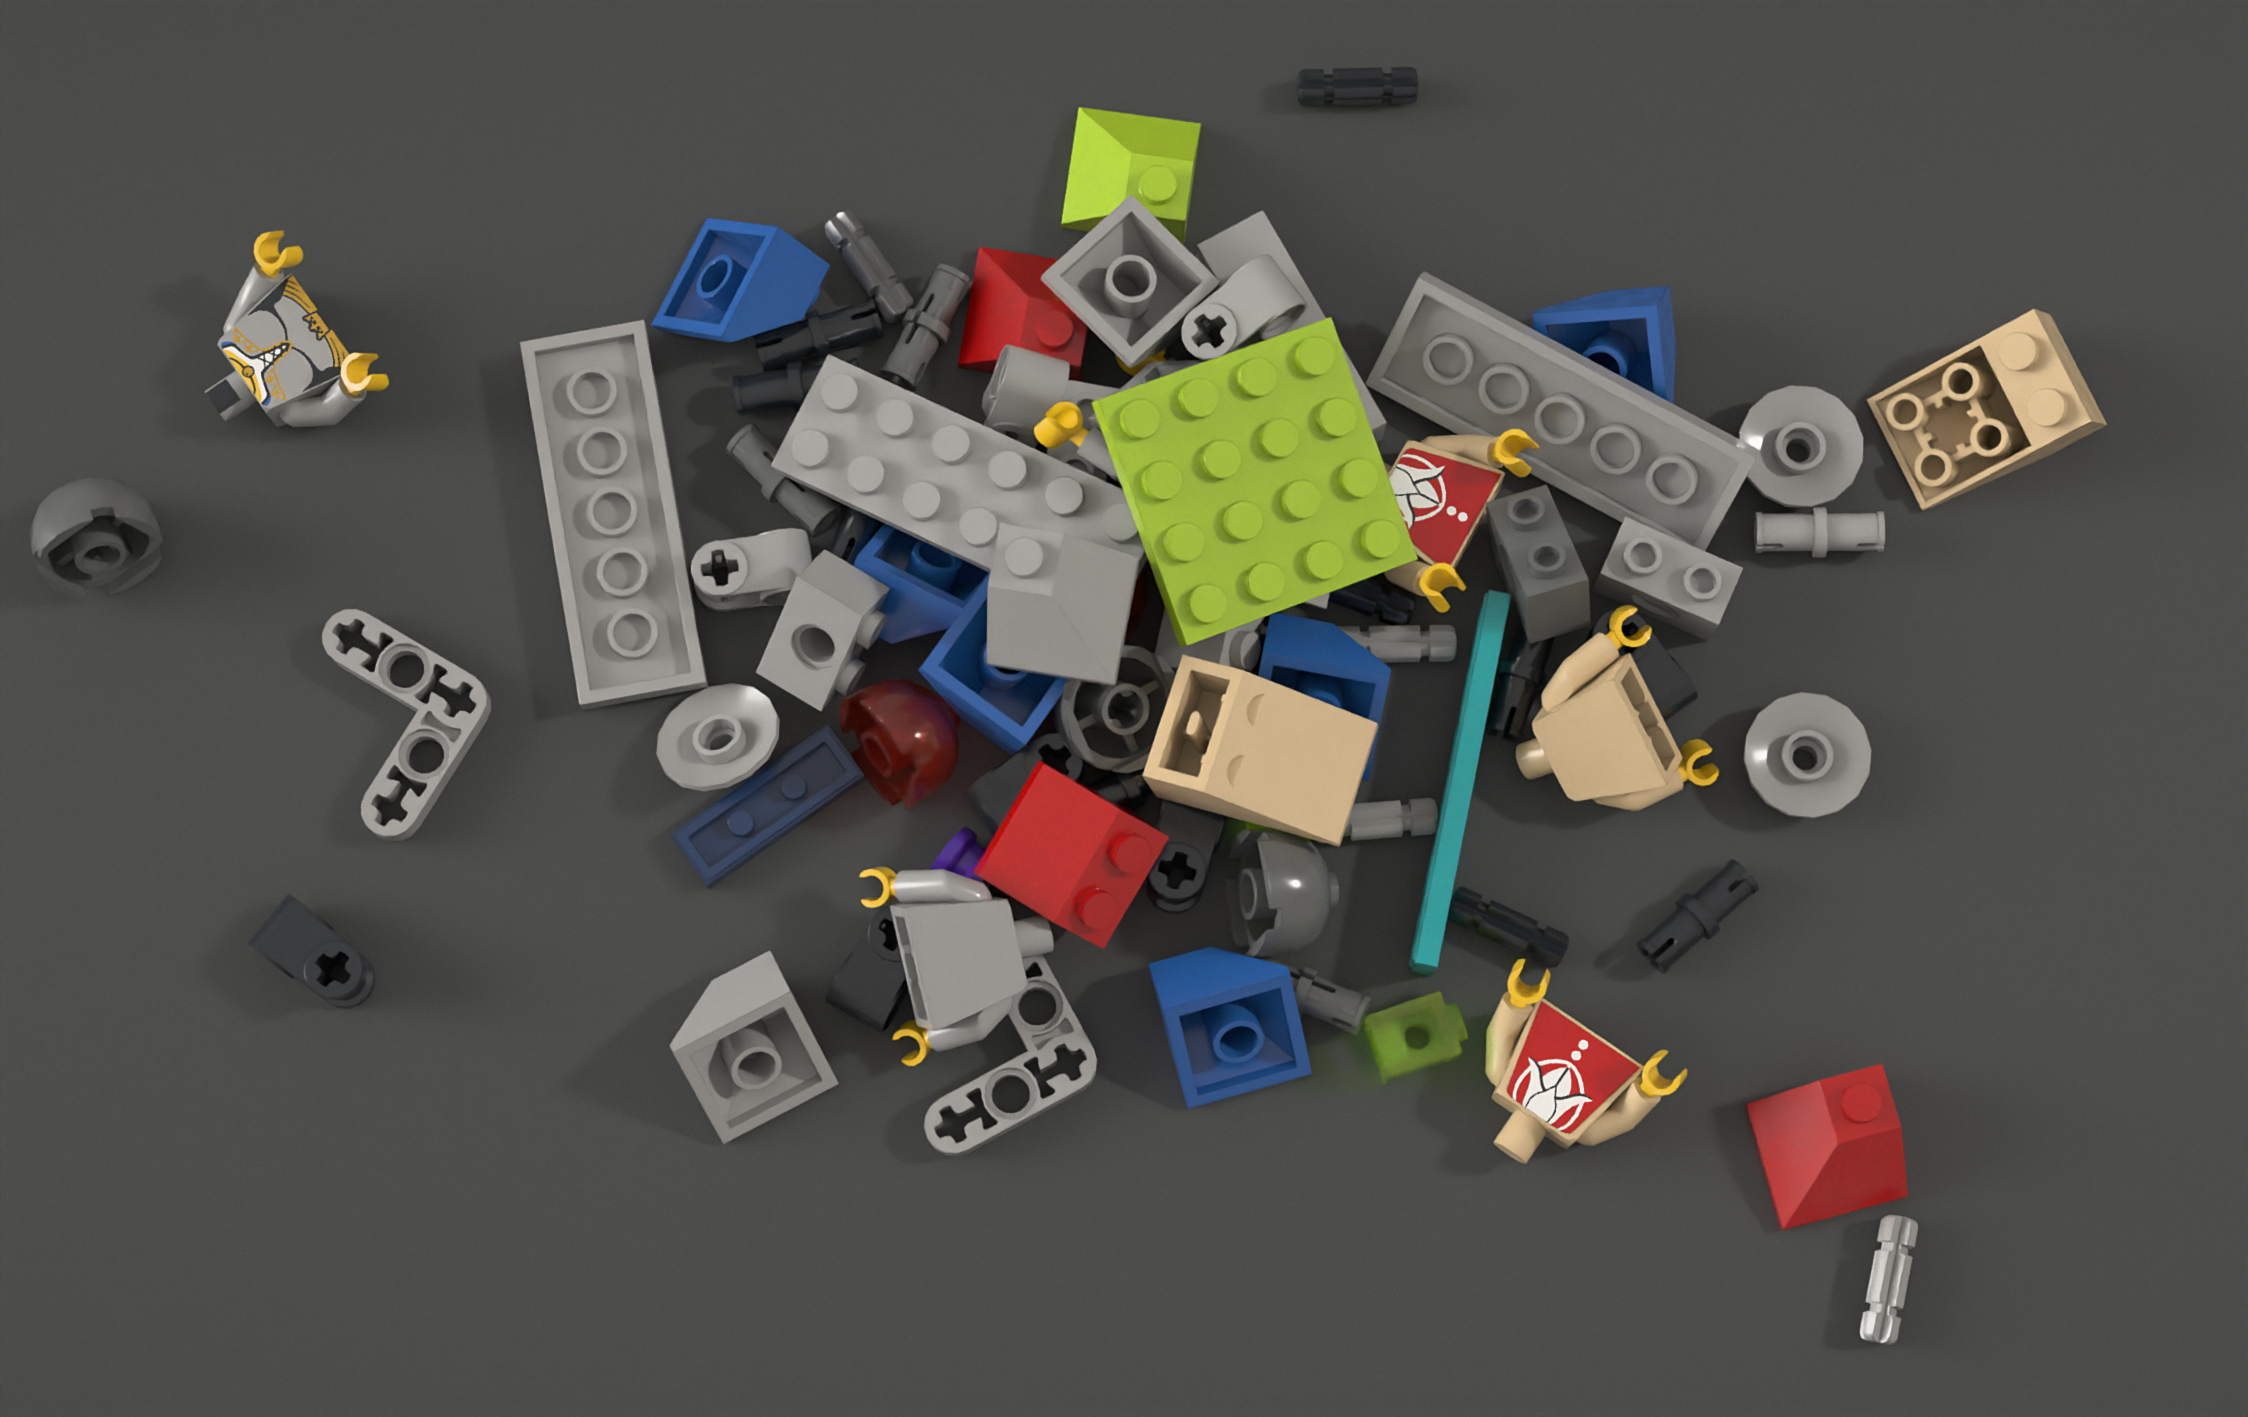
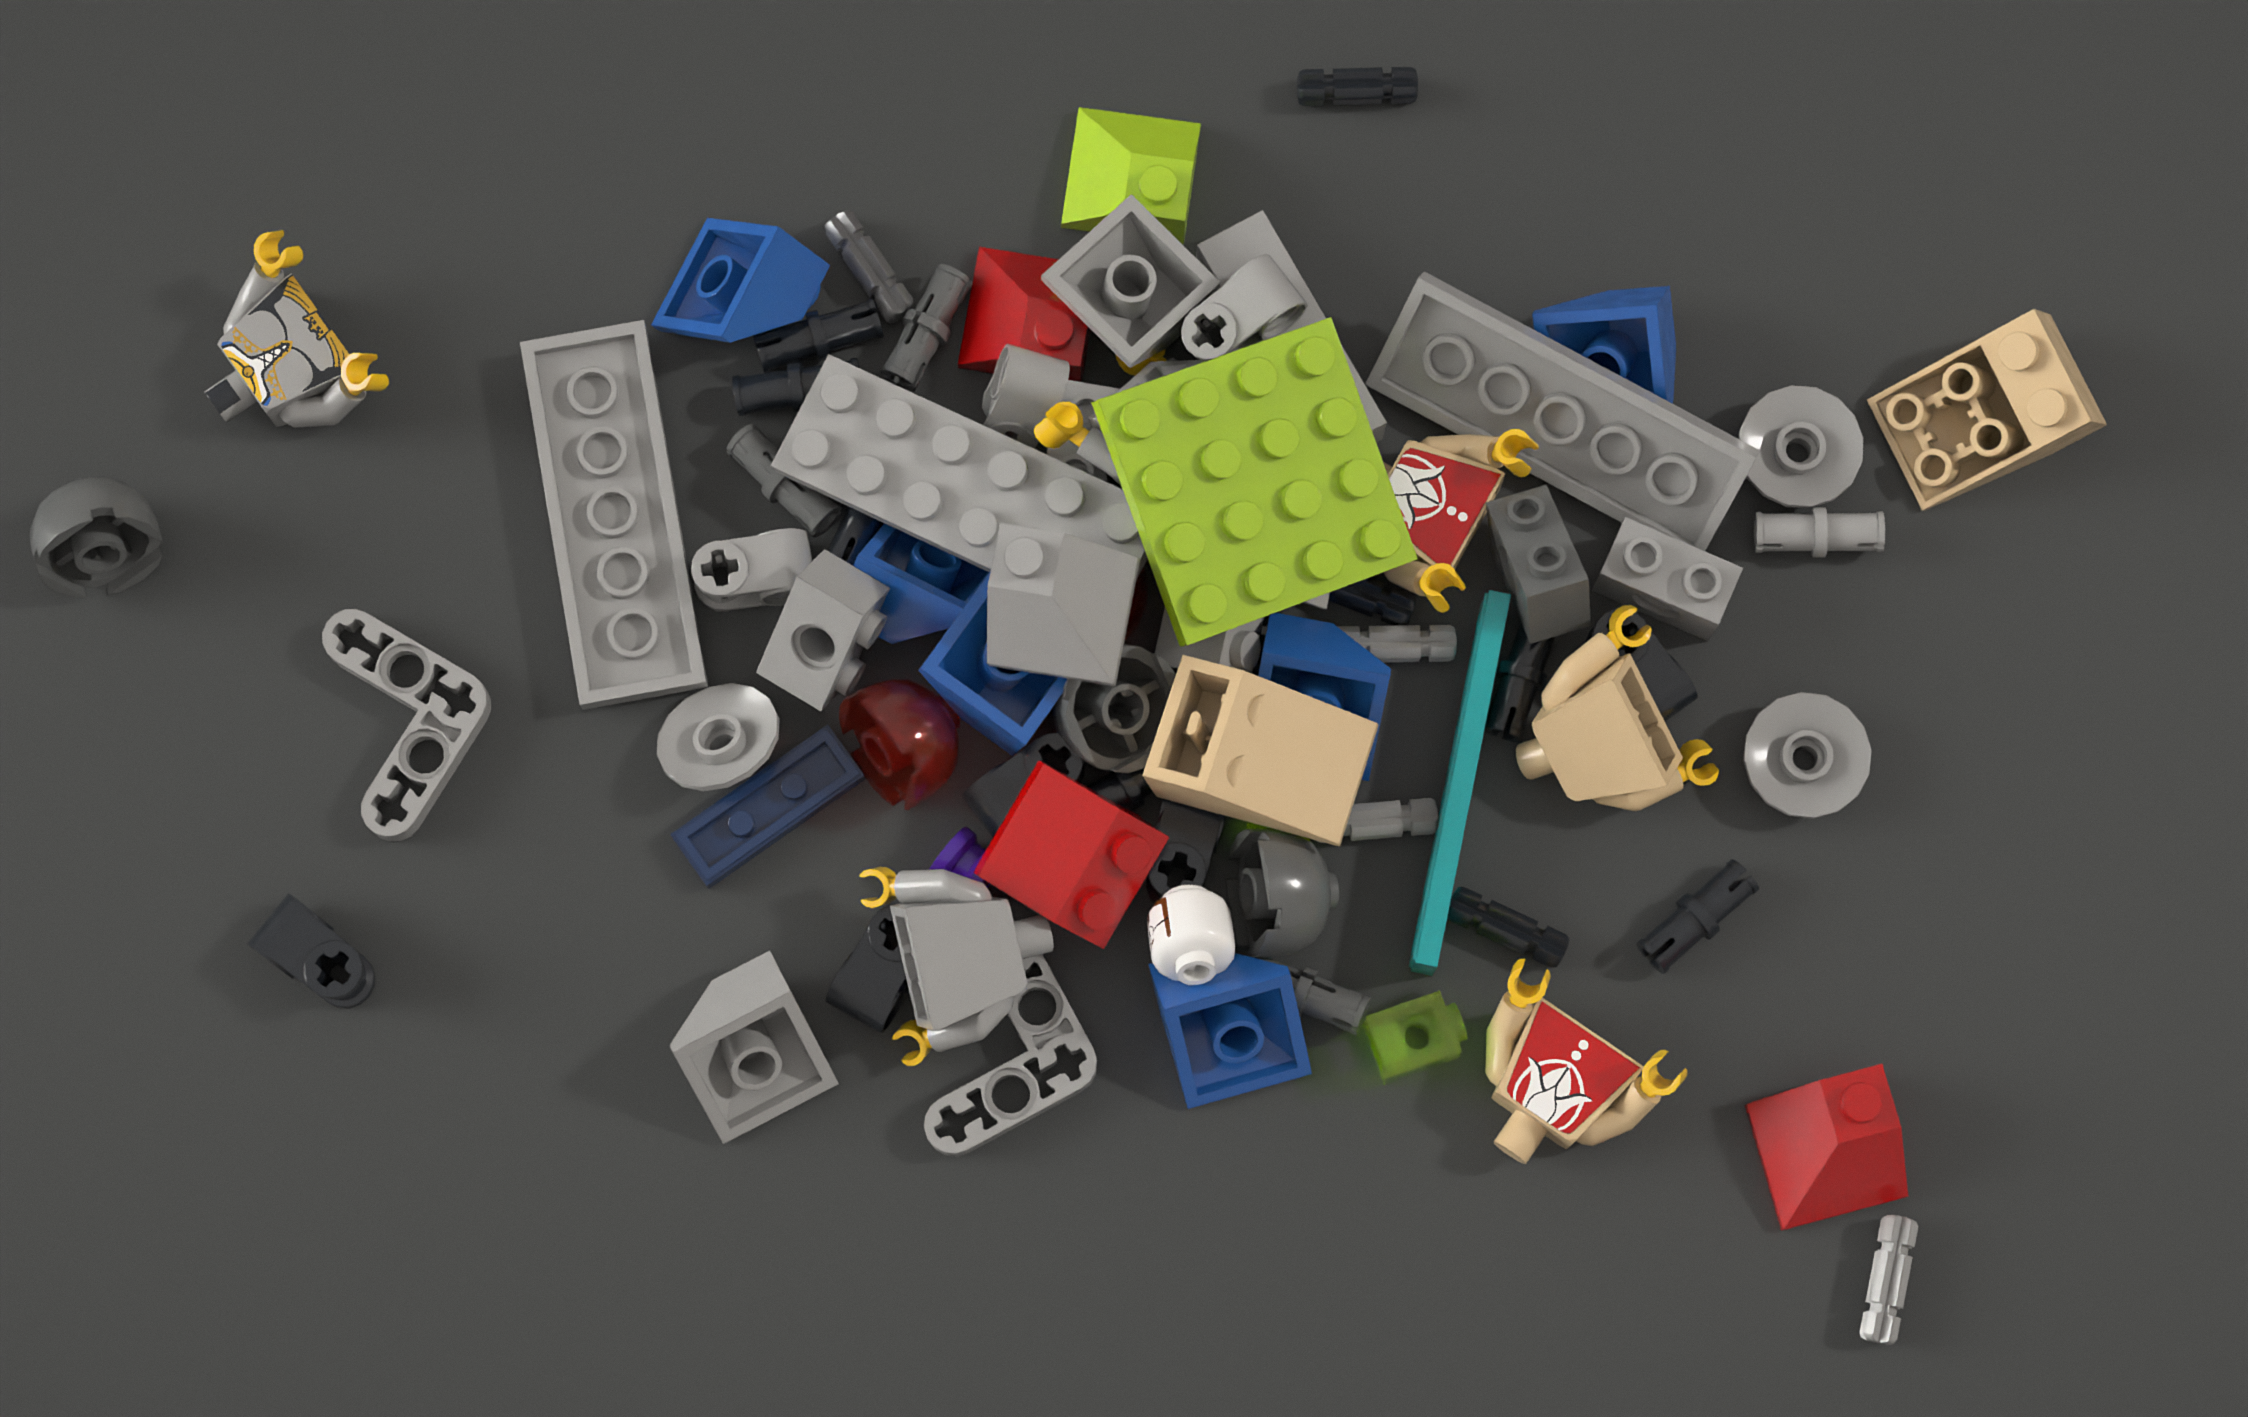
none -> white head [1147,885,1235,985]

